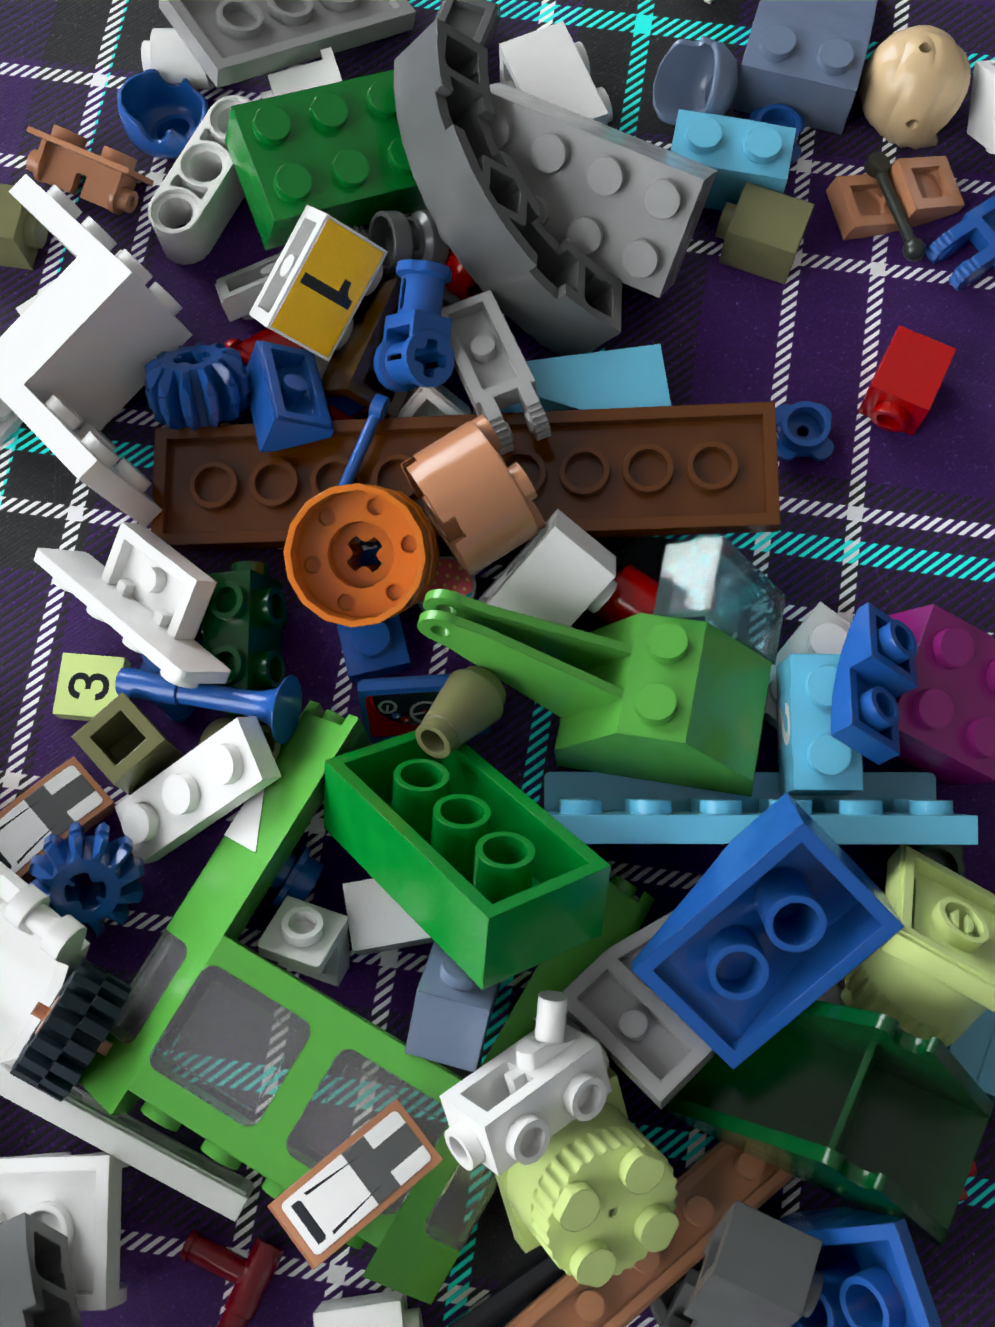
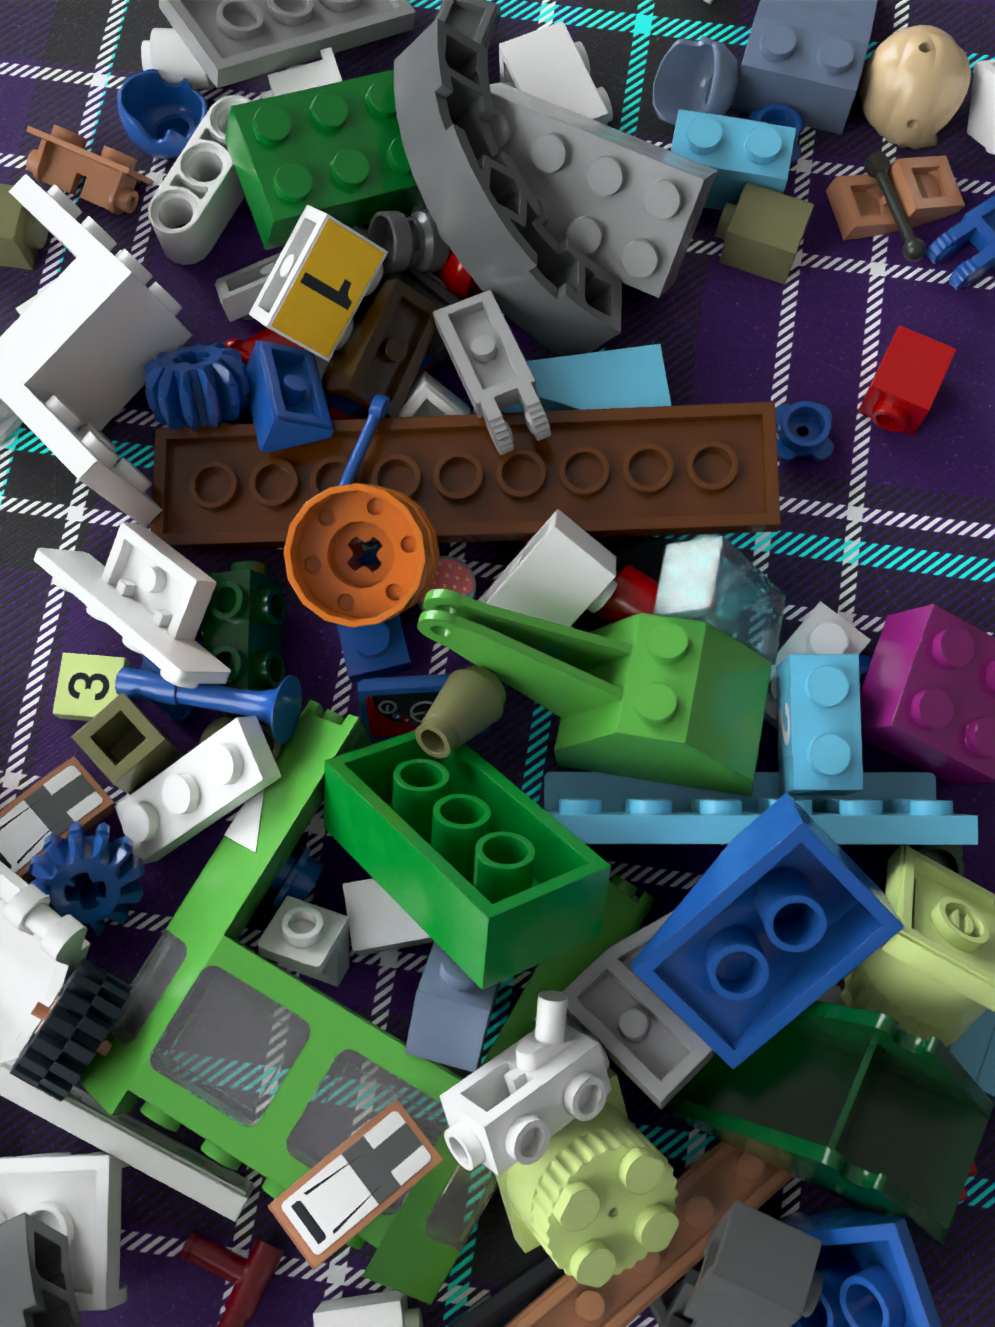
blue connector [373,259,454,392] -> none
nougat brick [400,415,546,576] -> none
blue slope [831,602,918,765] -> none

